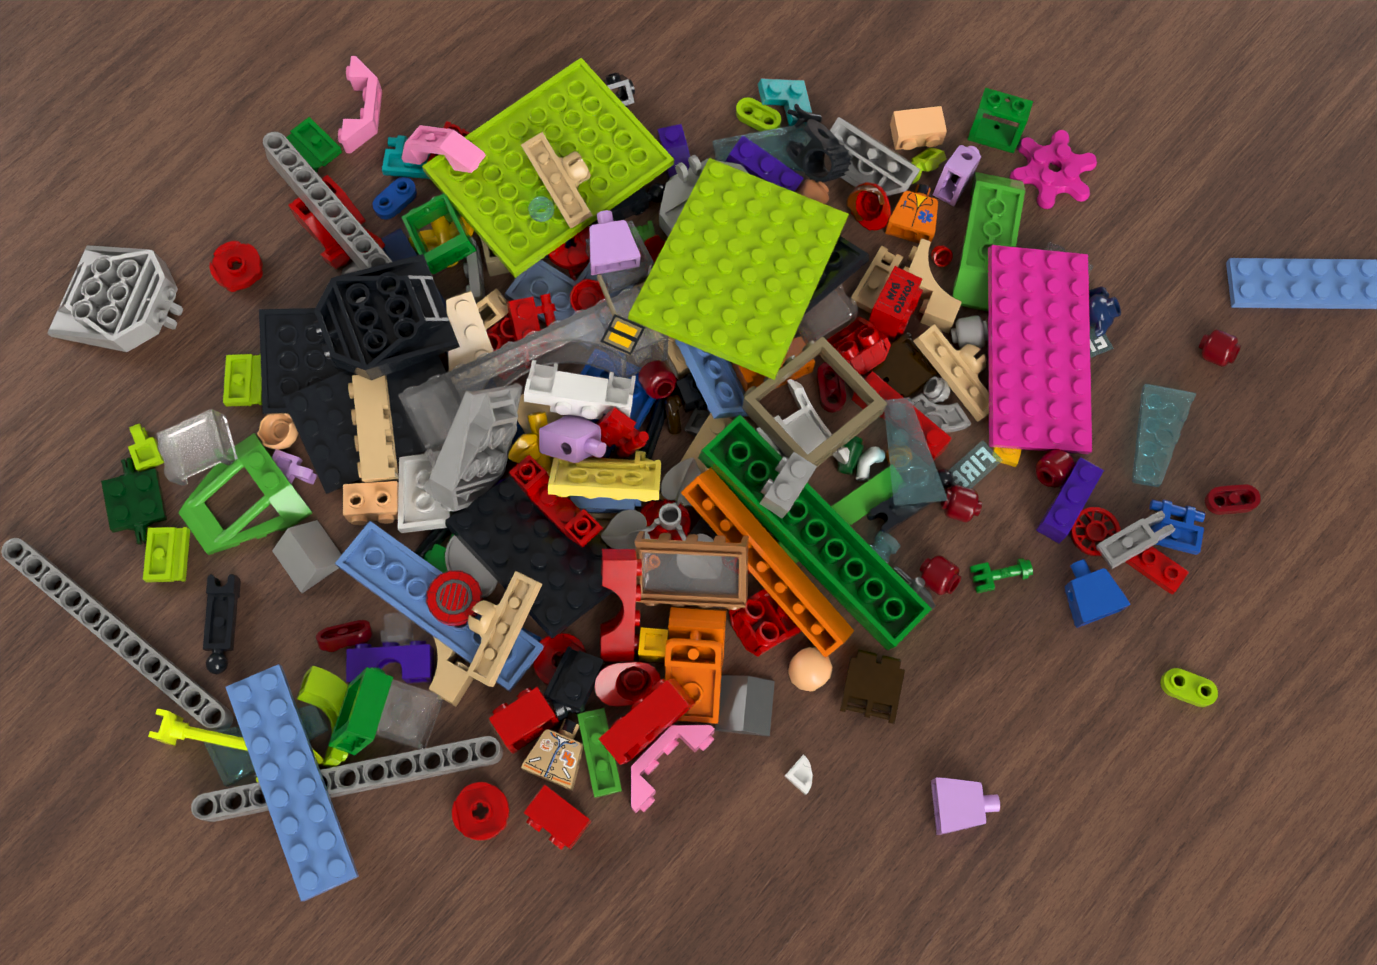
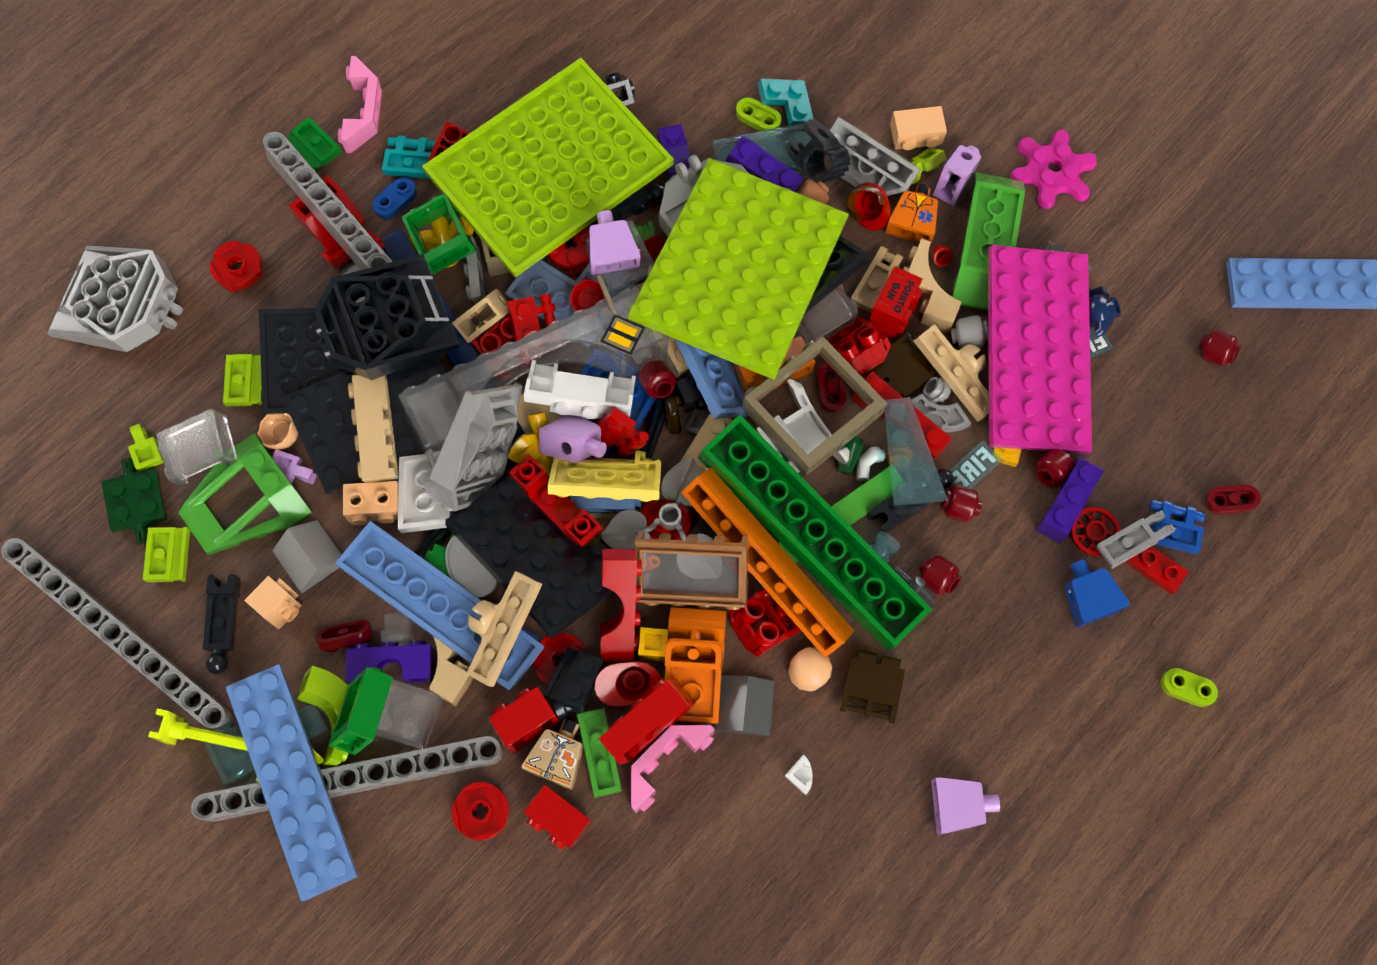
bright pink slope [401,125,486,173] -> none
tile [426,571,483,626] -> none
tan wing [446,290,499,383] -> none
tan plate [521,132,593,229] -> none
clear light blue plate [528,196,554,222] -> none
light grey brick [759,452,817,518] -> none
black bar [787,104,822,128] -> none
green window [967,88,1033,154] -> none
green hinge [969,558,1033,593] -> none
clear light blue wing [1132,384,1196,487] -> none
none -> light nougat brick [244,576,302,629]

